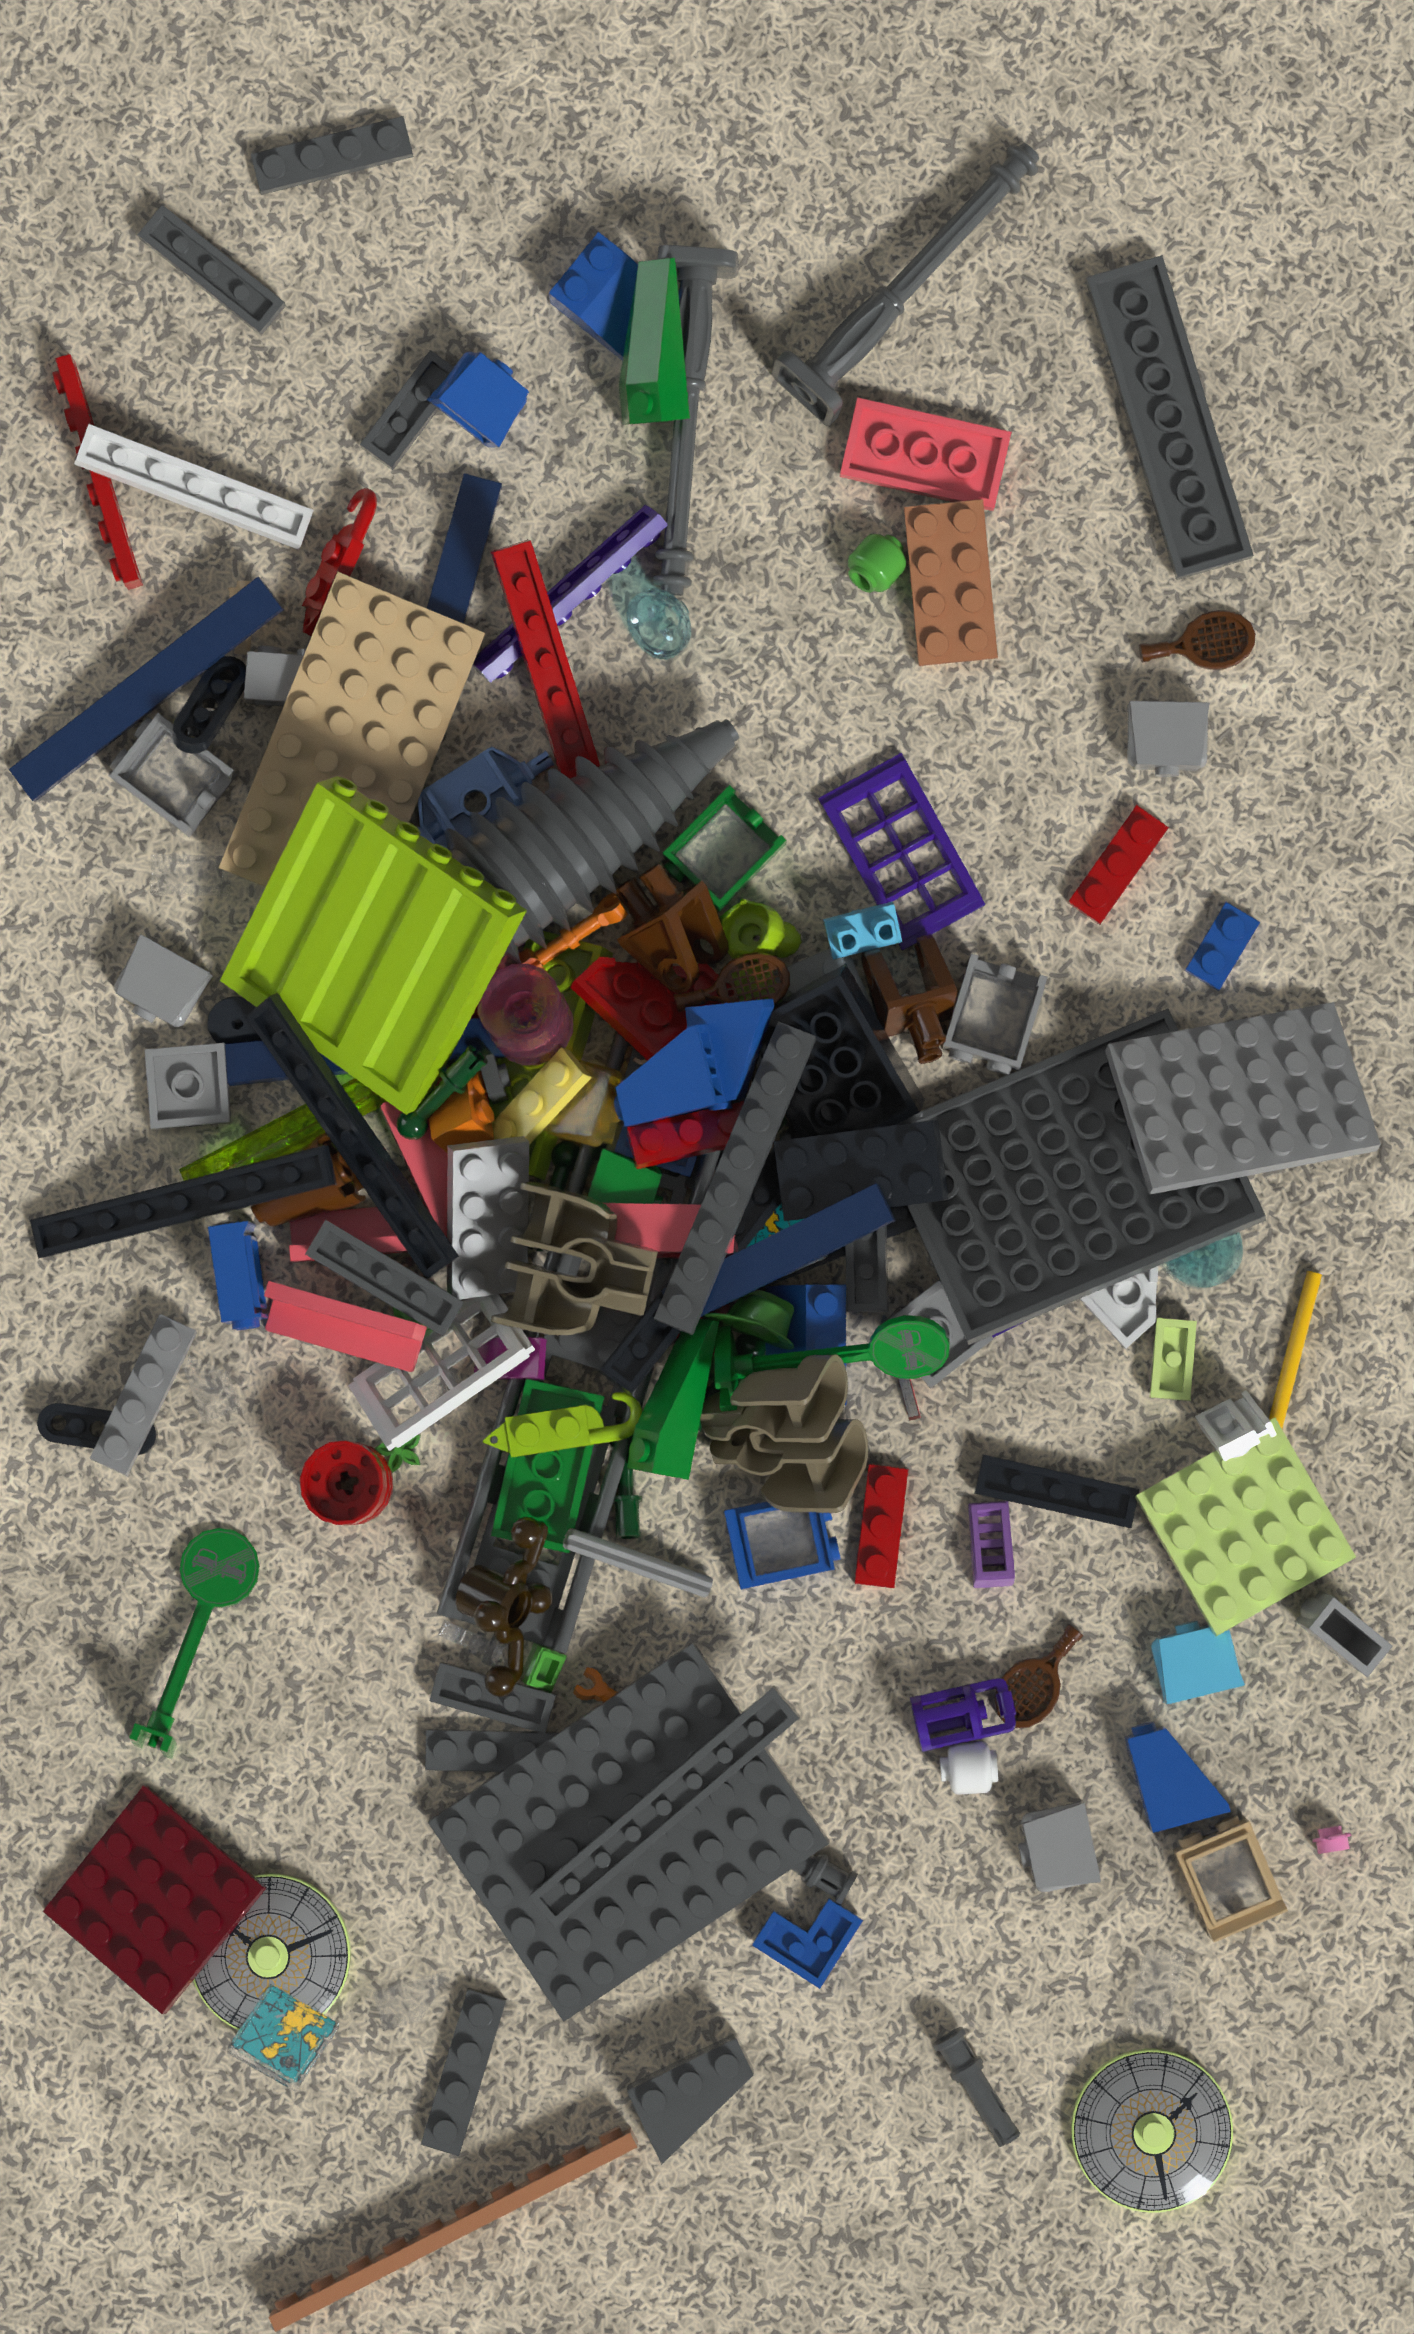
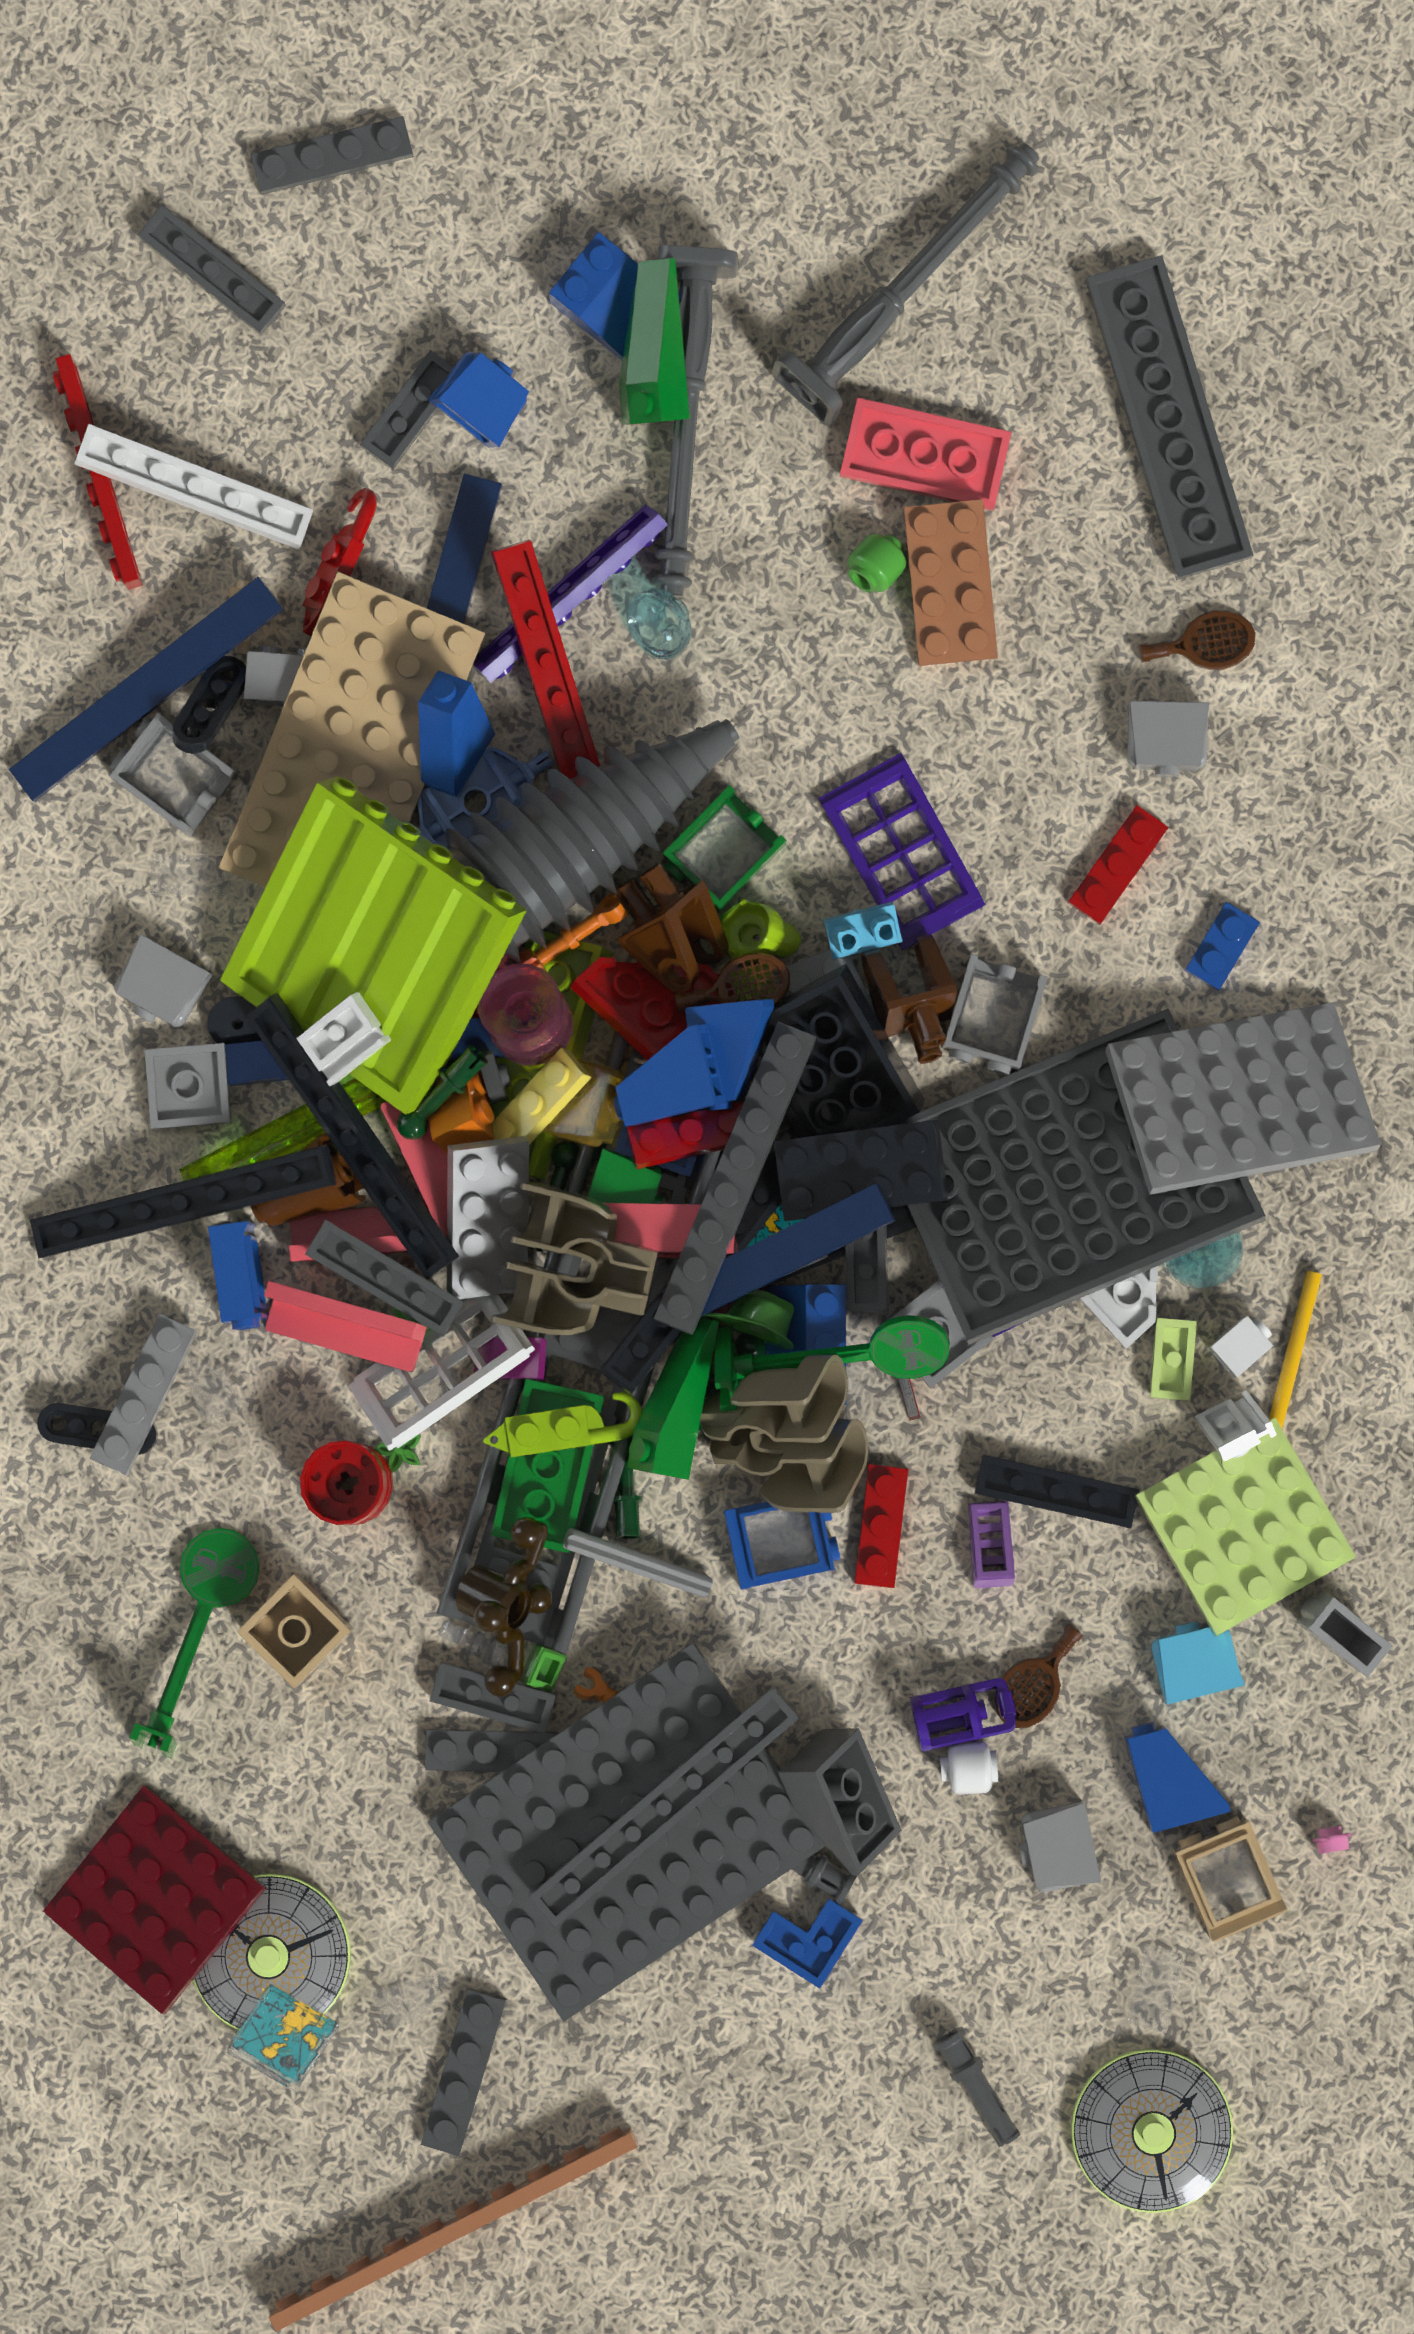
dark grey wedge [627,2033,754,2165] -> none
none -> tan brick [237,1573,354,1689]
none -> white plate [296,992,391,1086]
none -> blue slope [418,670,495,797]
none -> dark grey slope [778,1728,902,1875]
none -> white brick [1207,1316,1273,1378]

